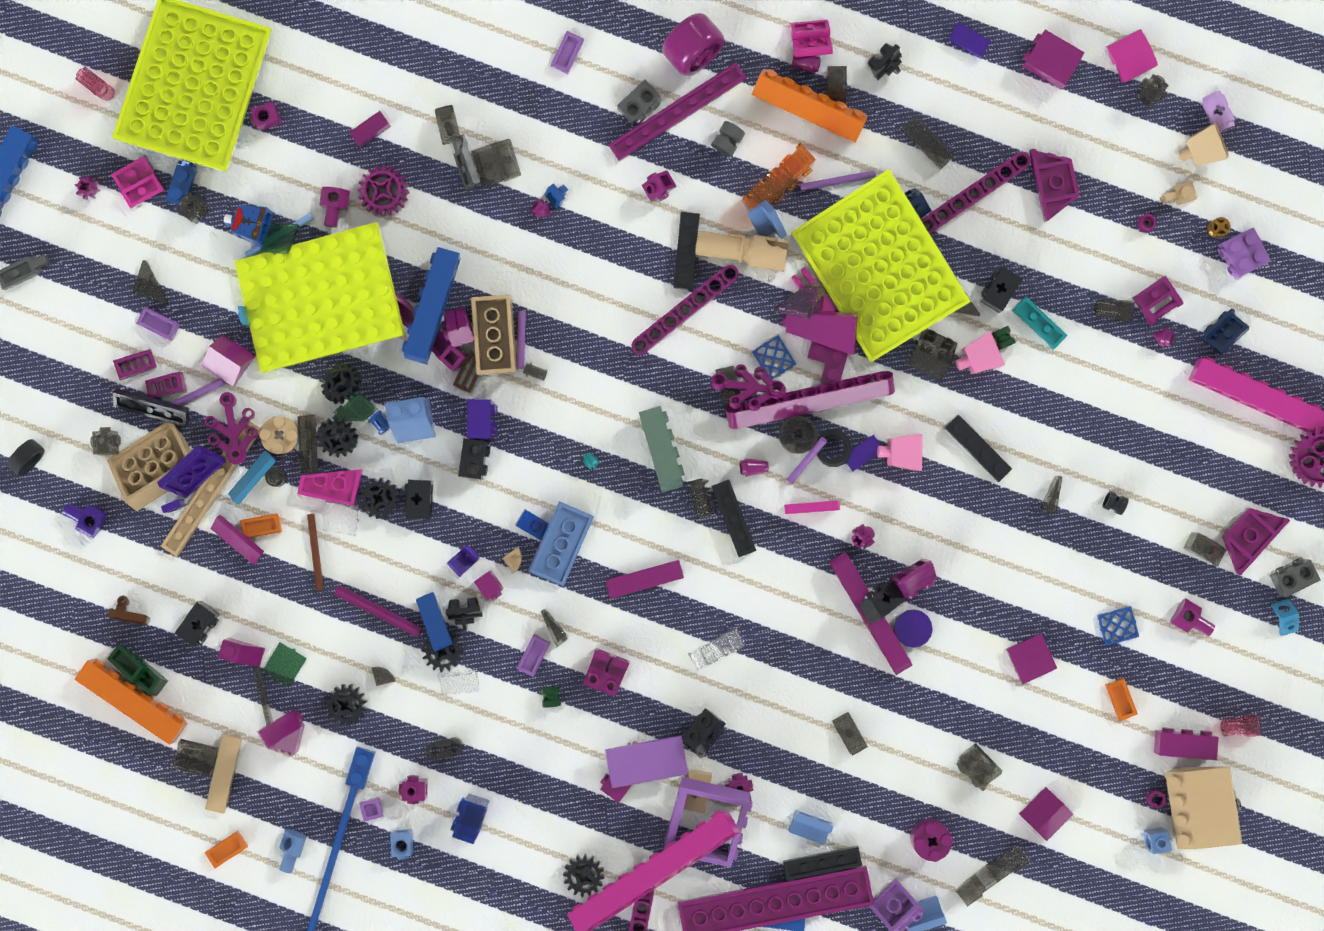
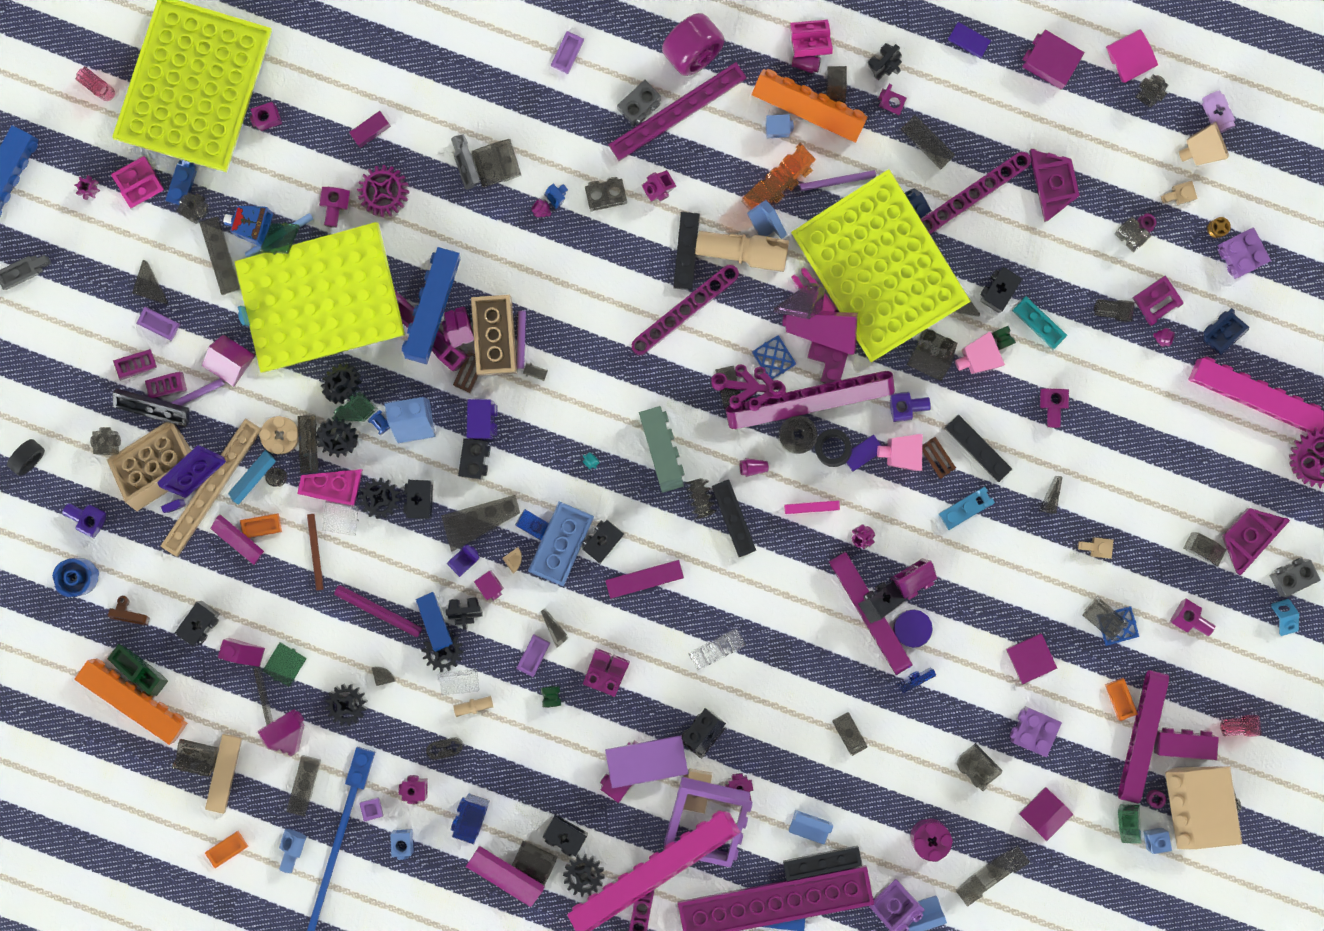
magenta plant [205,392,258,465] -> none
clear smoke slope [435,105,461,145] -> none
dark grey wheel [711,121,746,157] -> none
medium lavender bar [787,437,827,484] -> none
black wheel [1102,491,1129,515] -> none
none -> blue brick [52,558,99,597]
none -> clear smoke tile [199,216,241,295]
none -> clear smoke plate [286,755,321,817]
none -> clear smoke wing [441,495,521,552]
none -> tan pin [453,695,494,717]
none -> magenta tile [466,846,545,907]
none -> clear smoke slope [512,841,558,886]
none -> black brick [542,814,588,857]
none -> black brick [582,519,625,564]
none -> clear smoke brick [585,177,627,212]
none -> medium blue brick [765,114,794,139]
none -> magenta bracket [878,83,907,115]
none -> dark purple piece [890,392,931,422]
none -> clear blue plate [897,667,936,693]
none -> reddish brown tile [922,437,956,479]
none -> dark azure plate [938,486,995,530]
none -> medium lavender plate [1010,706,1062,758]
none -> magenta piece [1040,388,1069,428]
none -> tan plate [1078,537,1114,559]
none -> clear smoke hinge [1082,596,1127,640]
none -> clear smoke wheel [1114,216,1152,253]
none -> magenta beam [1118,670,1169,804]
none -> clear green slope [1118,804,1142,844]

